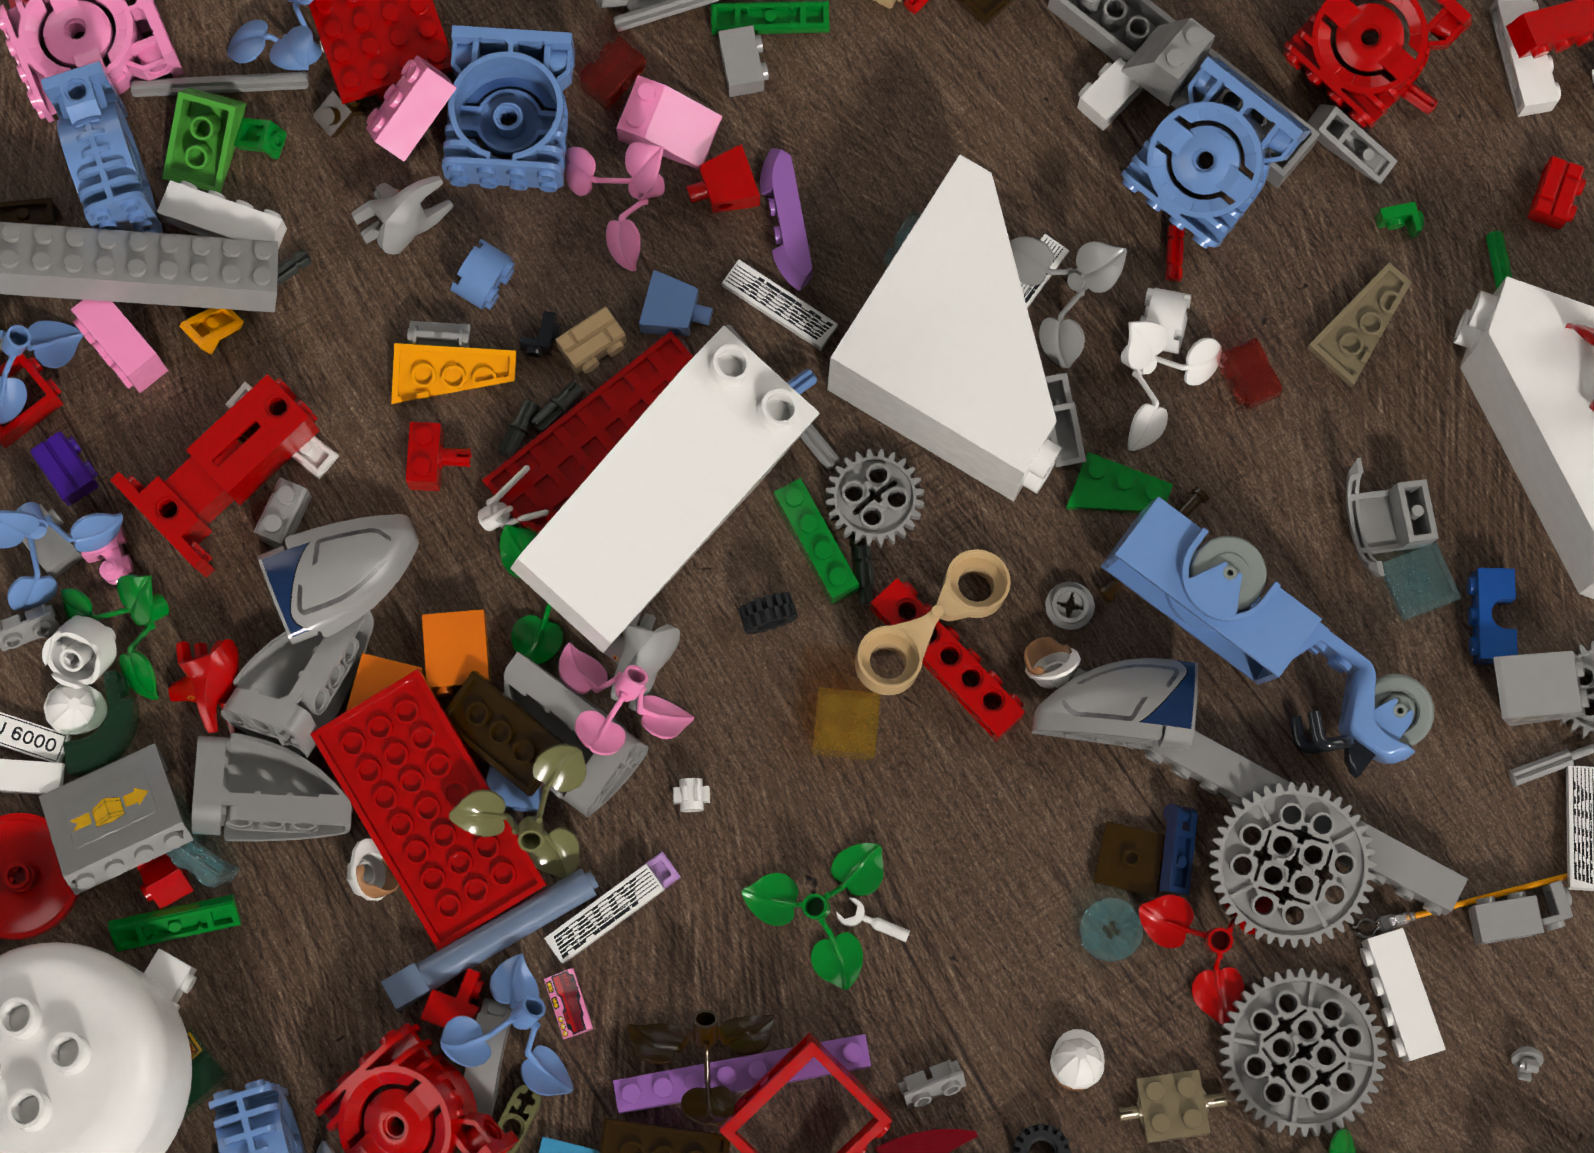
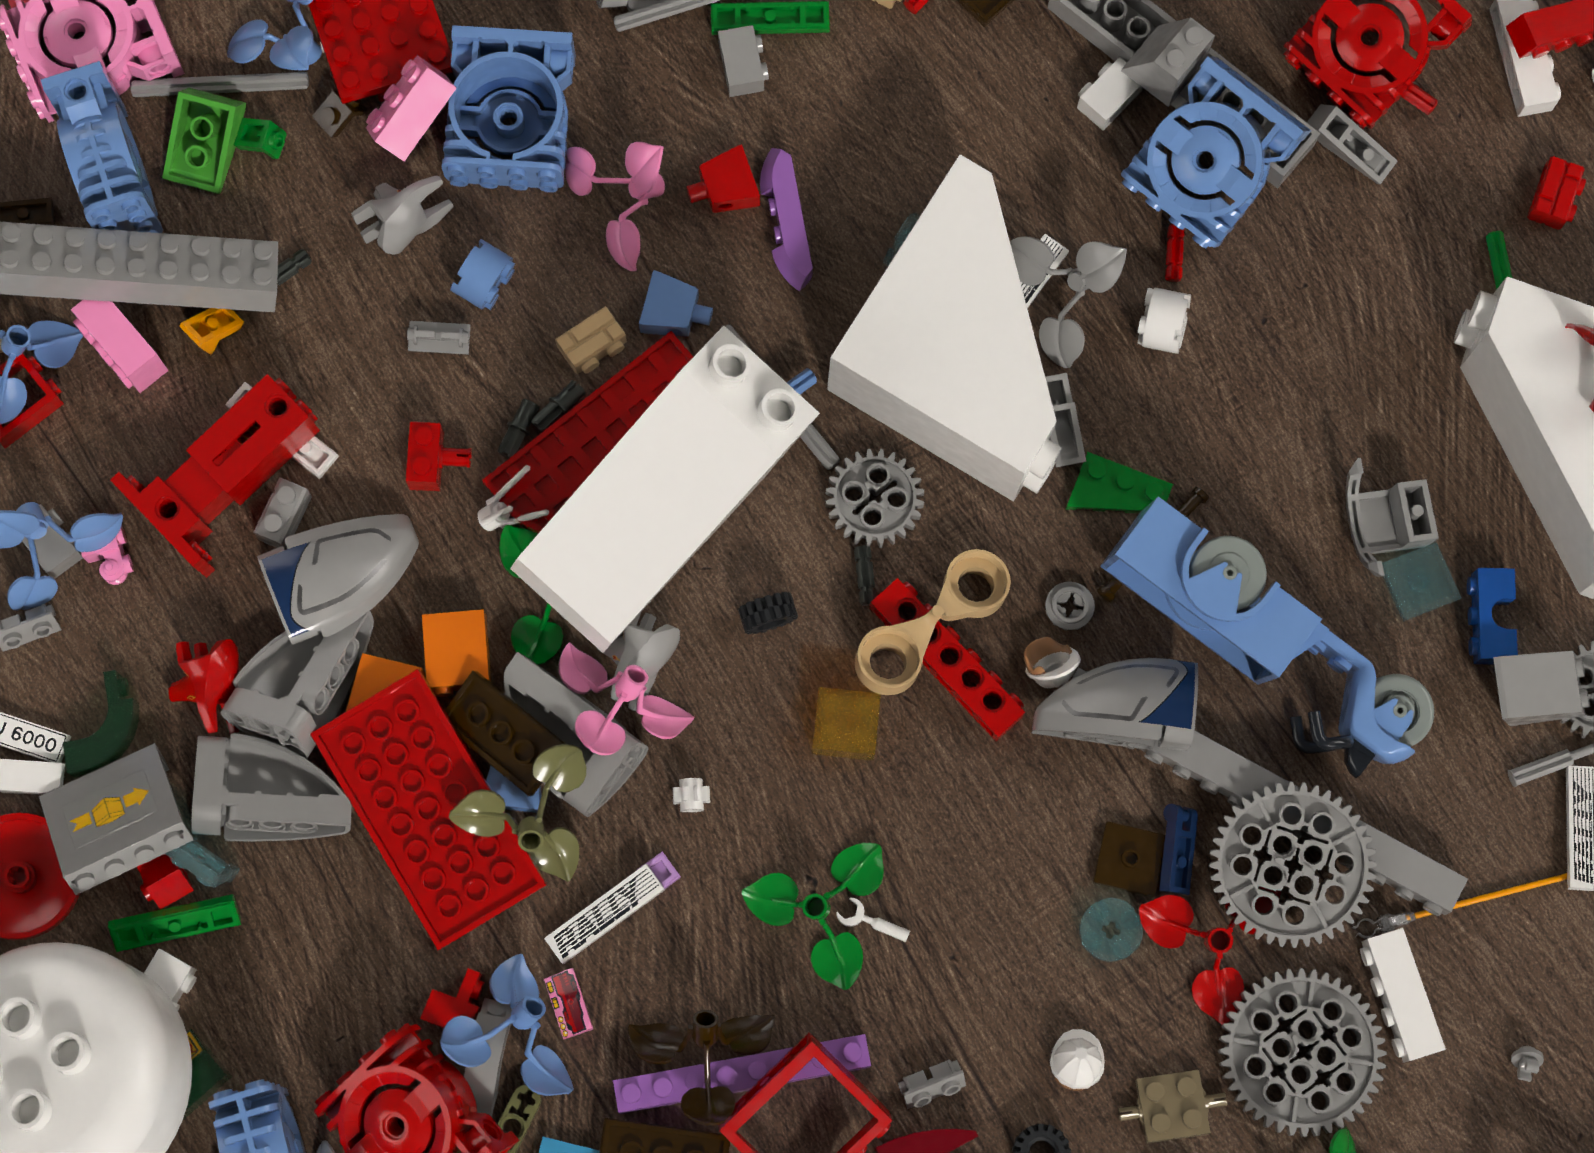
dark purple brick [30,432,99,506] -> none
white brick [42,615,116,689] -> none
white piece [43,684,107,735] -> none
green plant [61,574,169,700] -> none
white brick [157,180,287,249] -> none
white piece [346,839,399,901] -> none
sand blue brick [381,868,599,1012] -> none
light orange wing [391,343,517,404] -> none
black bracket [519,311,562,358] -> none
clear red brick [580,37,647,110] -> none
bright pink slope [616,75,722,170] -> none
white tile [722,259,838,351] -> none
green brick [773,478,859,606] -> none
white plant [1121,321,1222,451] -> none
clear red brick [1219,338,1283,411] -> none
dark tan wing [1307,262,1411,388] -> none
green bracket [1374,202,1424,239] -> none
light grey brick [1468,891,1544,946] -> none
light grey bracket [1542,880,1573,931] -> none

